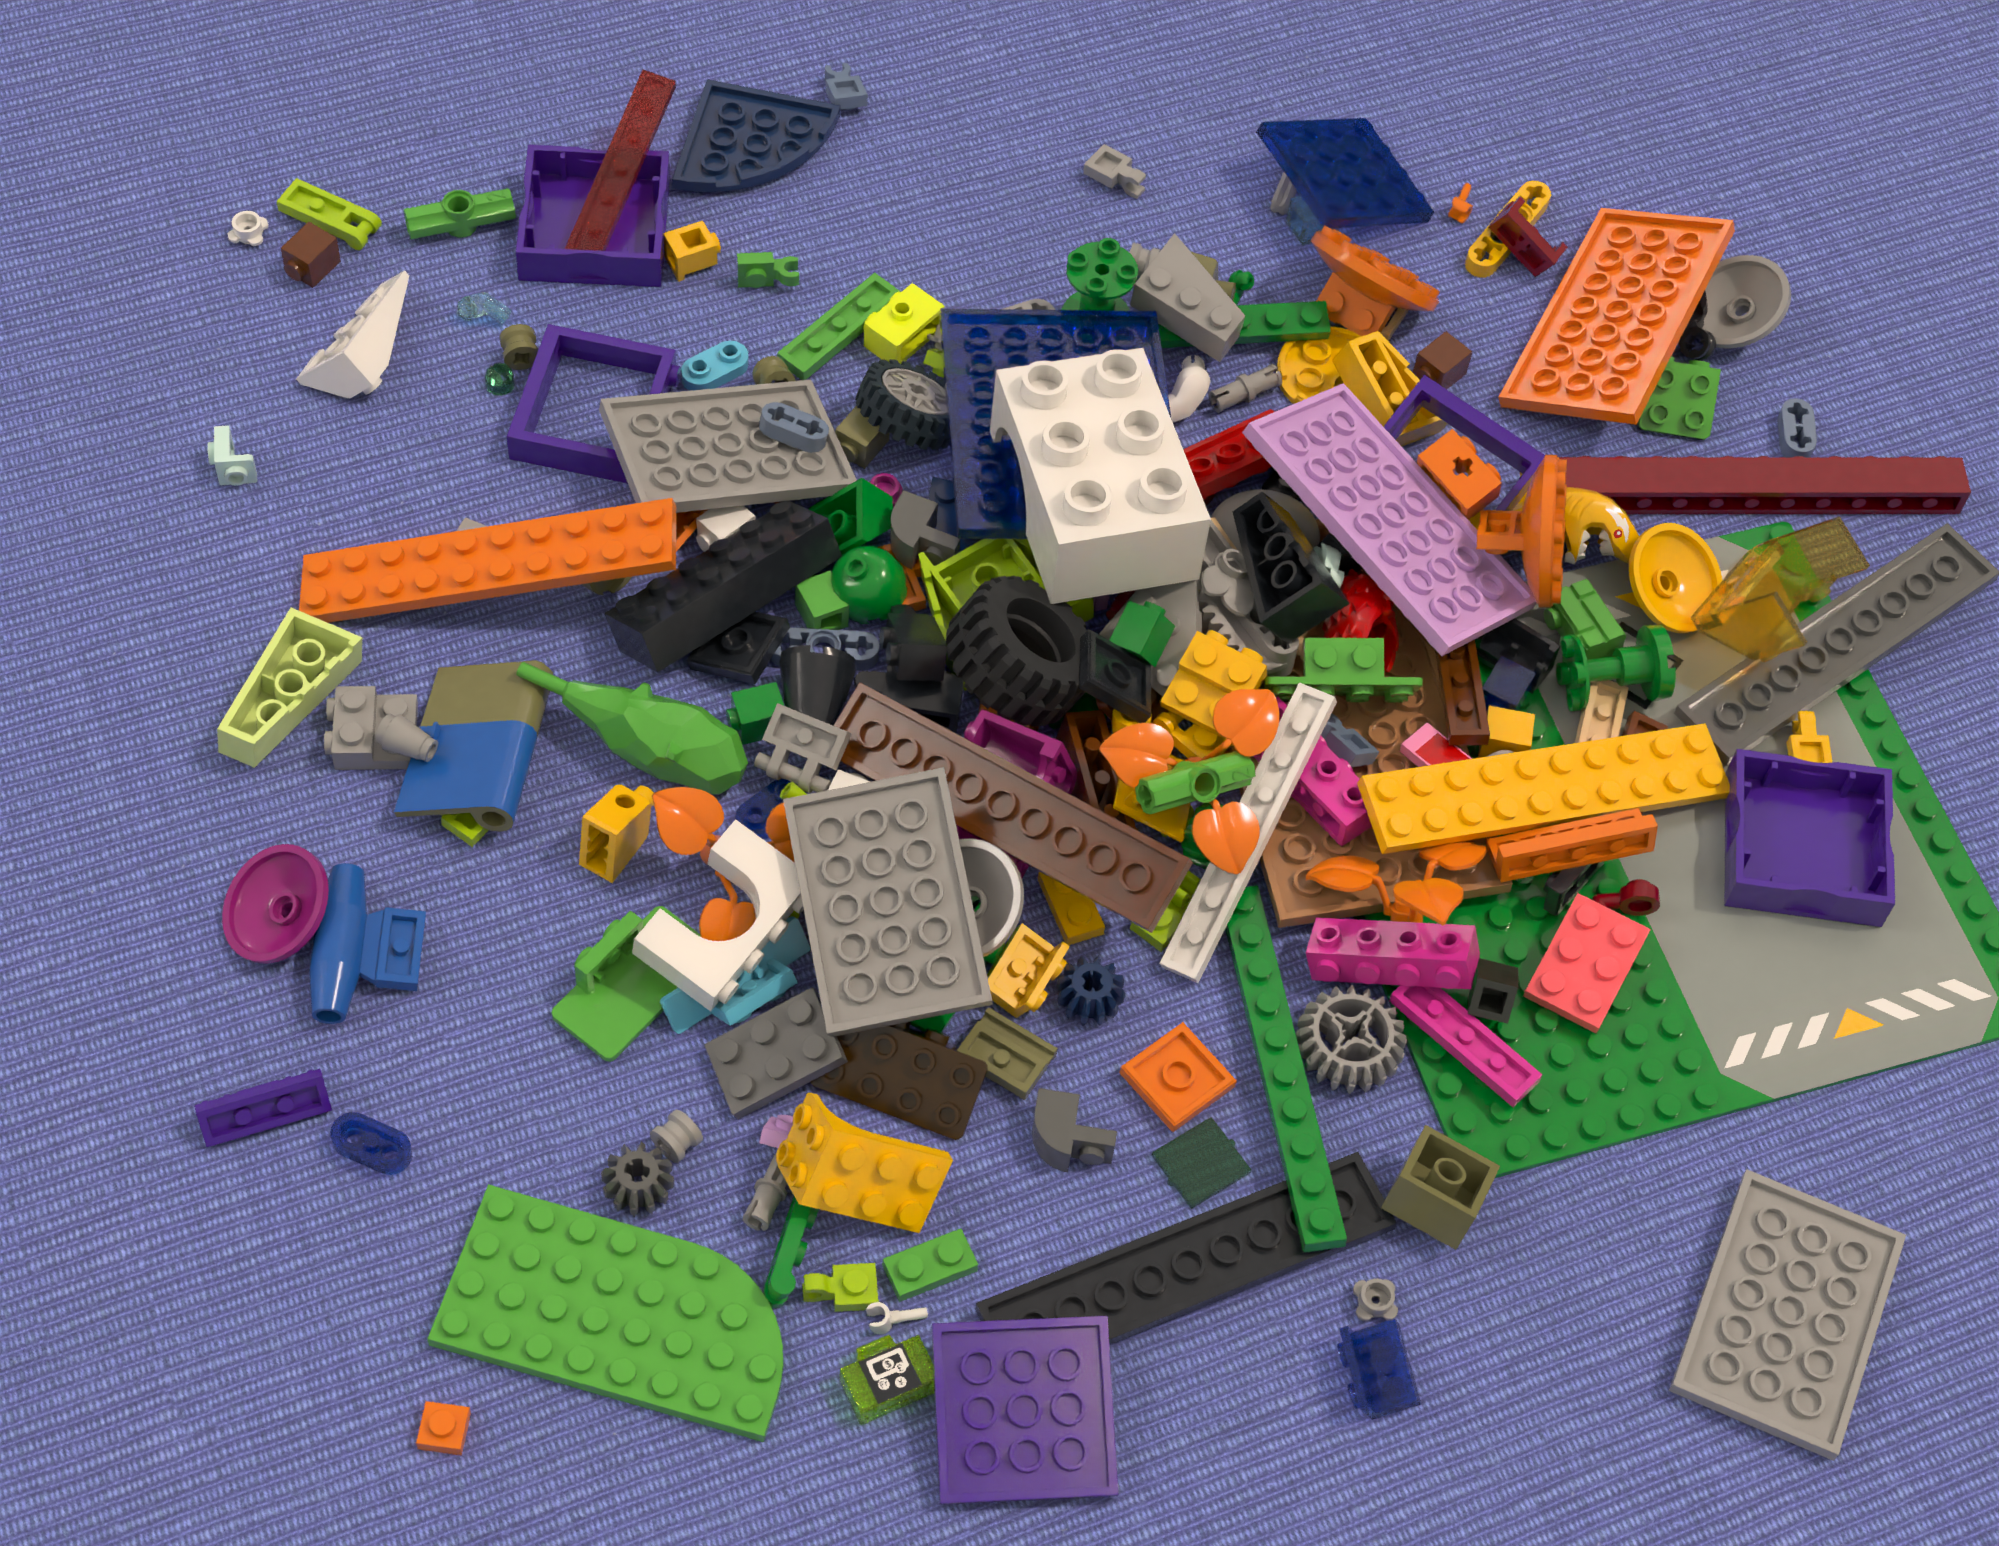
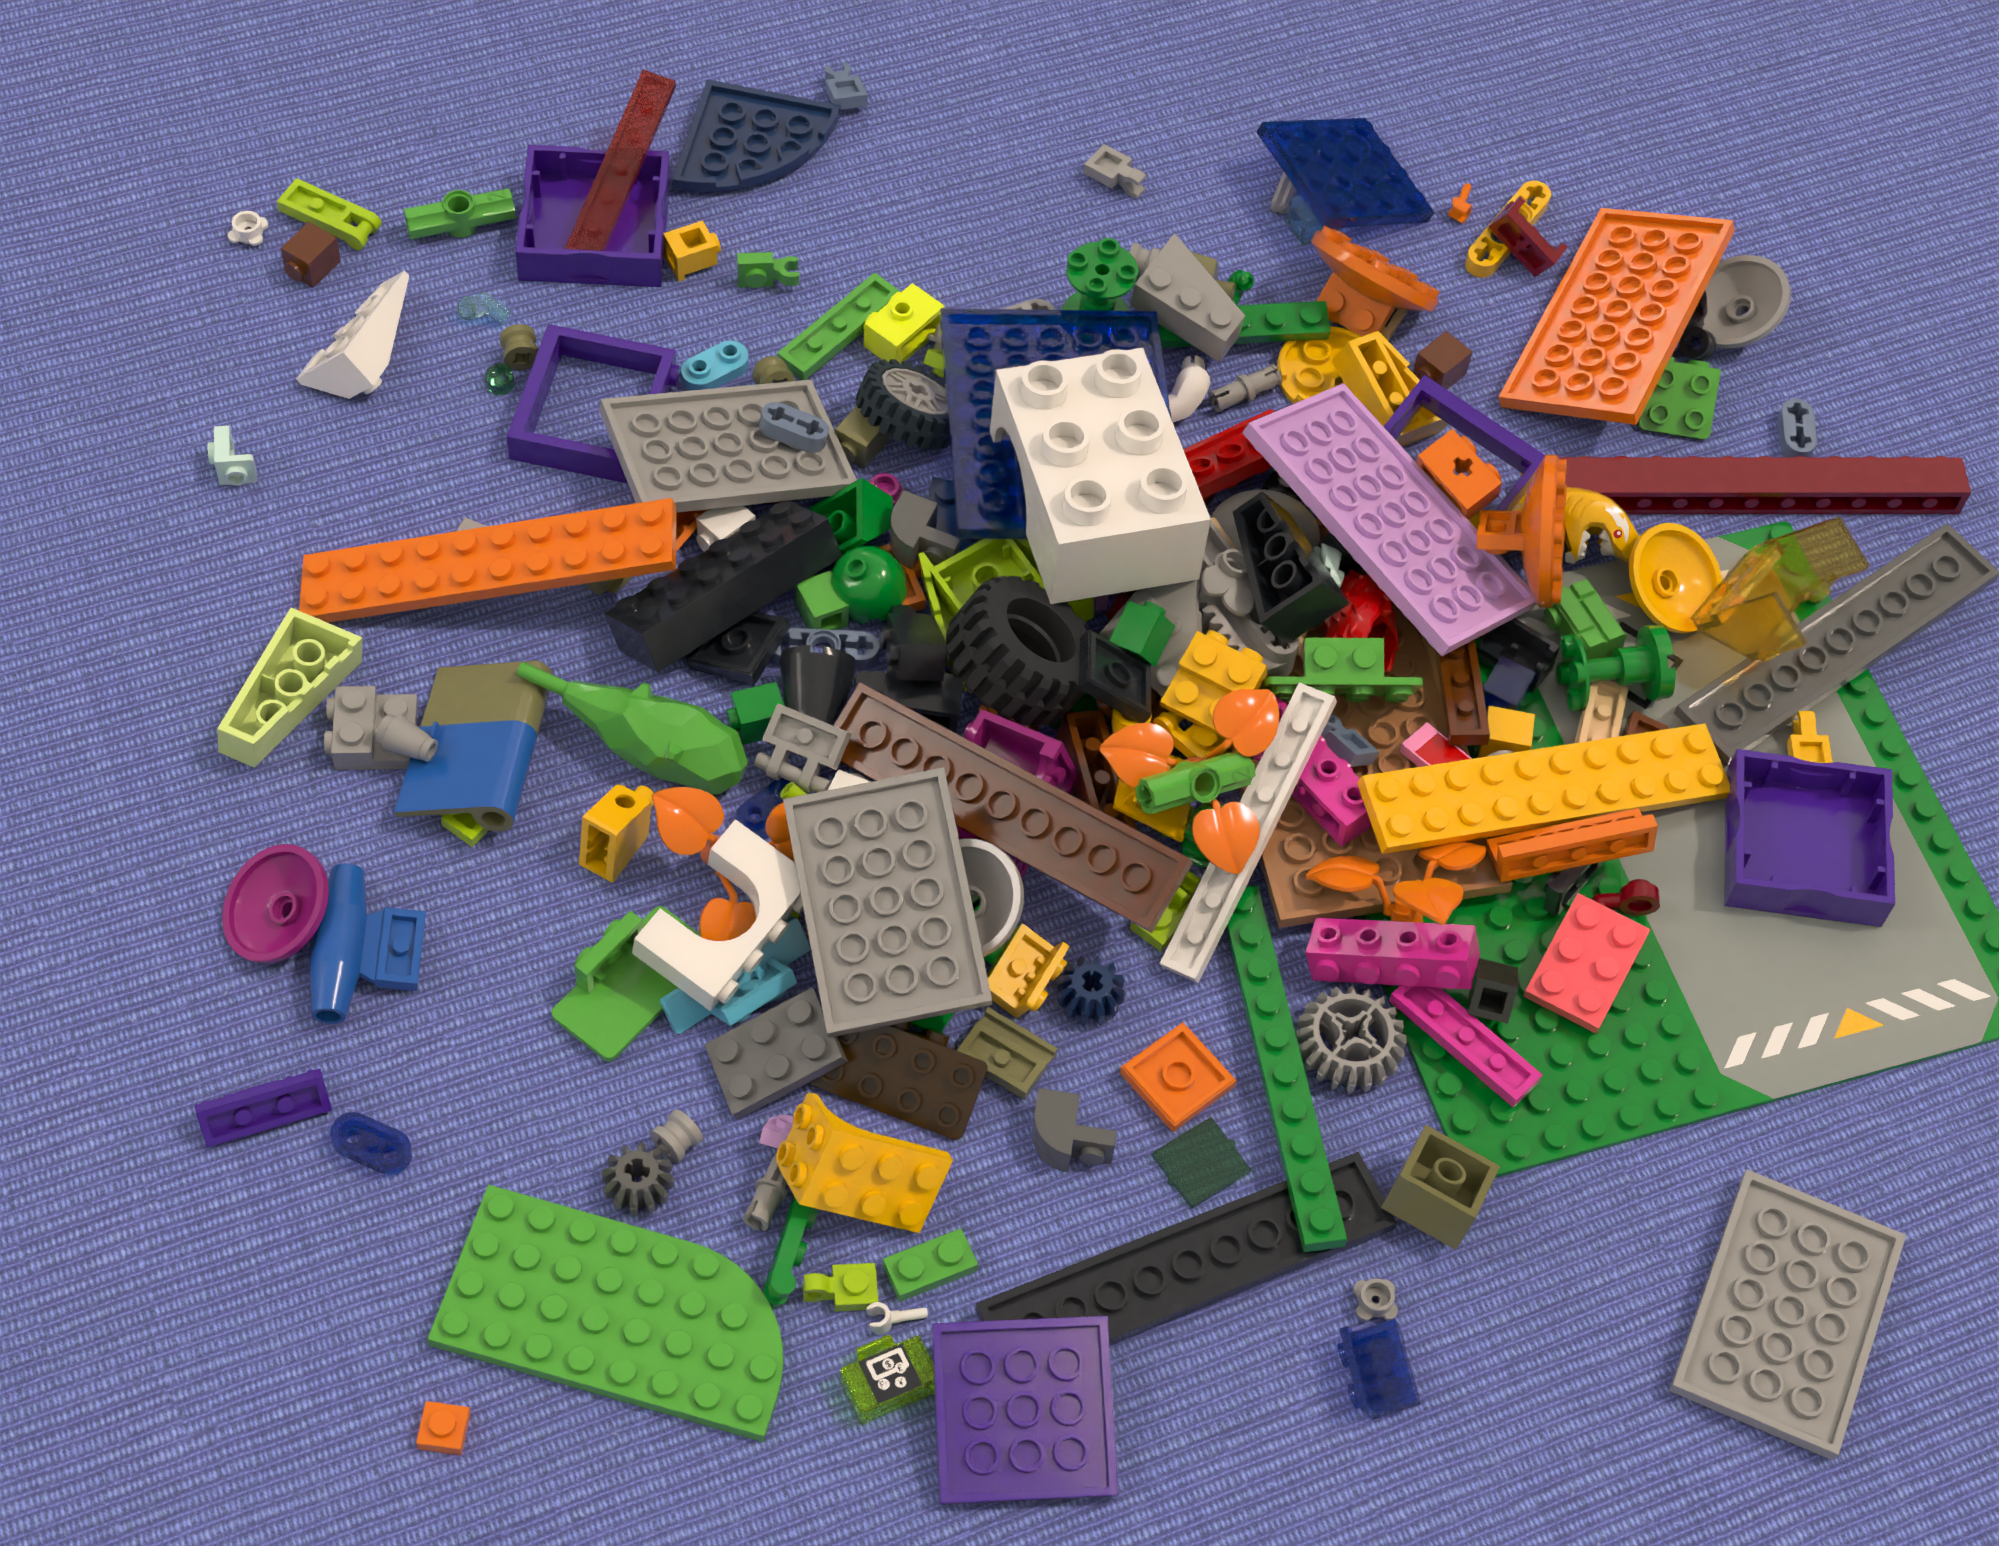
yellow plate [1038,872,1105,945] -> none

